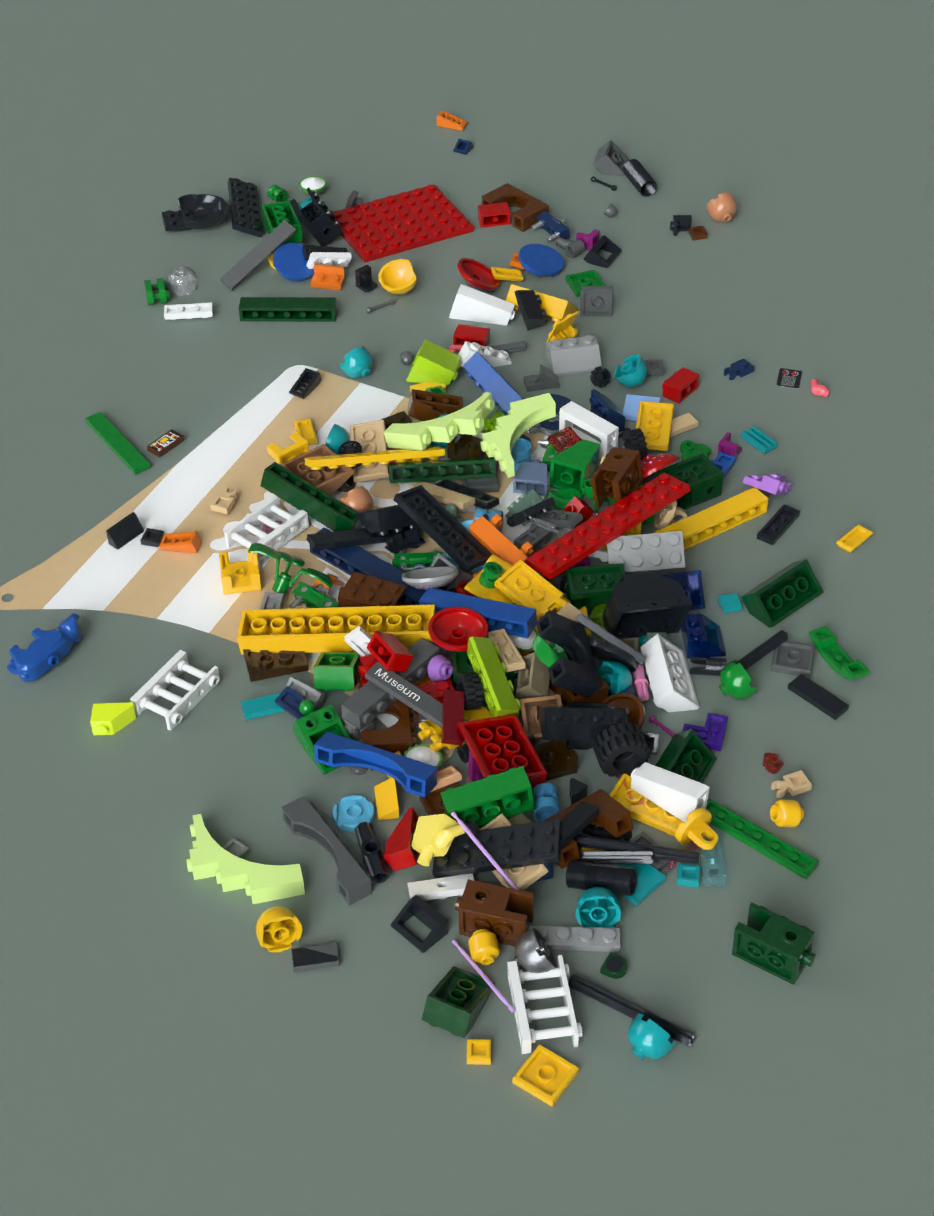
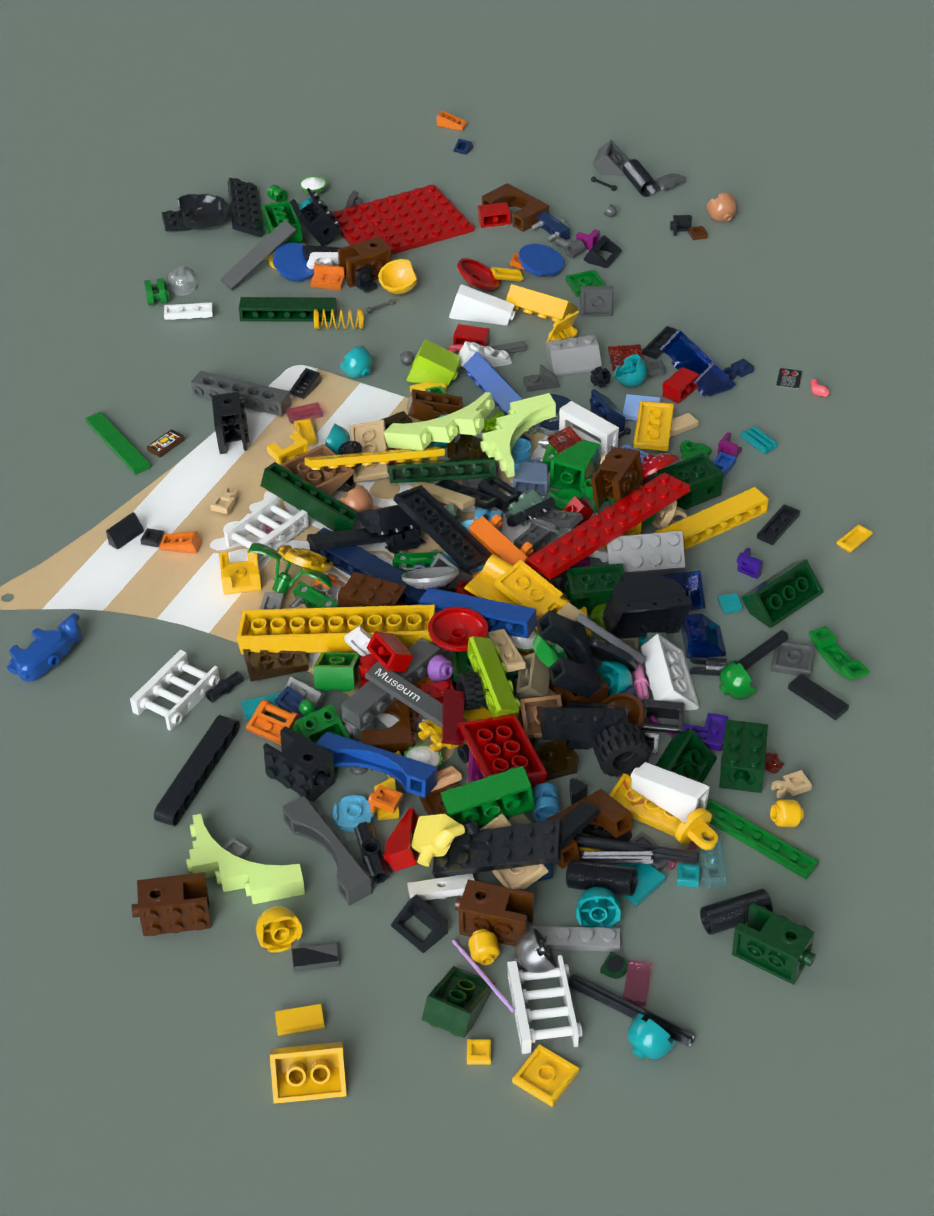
neon yellow slope [90,702,136,735] -> none
lavender piece [451,812,519,890] -> none
green wheel [479,561,503,589] -> none
black slope [514,290,547,331] -> none
black tyre [623,428,648,460] -> none
medium lavender plate [743,473,792,495] -> none
none -> reddish brown torso [132,872,211,936]
none -> black beam [154,715,240,826]
none -> dark grey brick [191,371,291,416]
none -> black pin [205,671,244,703]
none -> black torso [211,392,250,454]
none -> orange plate [246,699,300,745]
none -> black torso [263,726,335,802]
none -> yellow slope [270,1042,347,1104]
none -> yellow tile [275,1004,325,1036]
none -> yellow tile [278,545,333,572]
none -> clear pink tile [286,402,323,424]
none -> yellow piece [314,309,364,330]
none -> reddish brown torso [338,236,392,288]
none -> orange bracket [368,785,403,814]
none -> black tile [477,476,523,514]
none -> clear red tile [608,344,645,371]
none -> clear pink tile [623,960,652,1007]
none -> black tile [641,699,684,734]
none -> black tile [642,326,681,360]
none -> dark grey slope [655,173,686,190]
none -> clear blue windscreen [660,329,736,397]
none -> black piece [700,888,773,935]
none -> dark green torso [719,719,768,793]
none -> dark purple bracket [737,547,763,579]

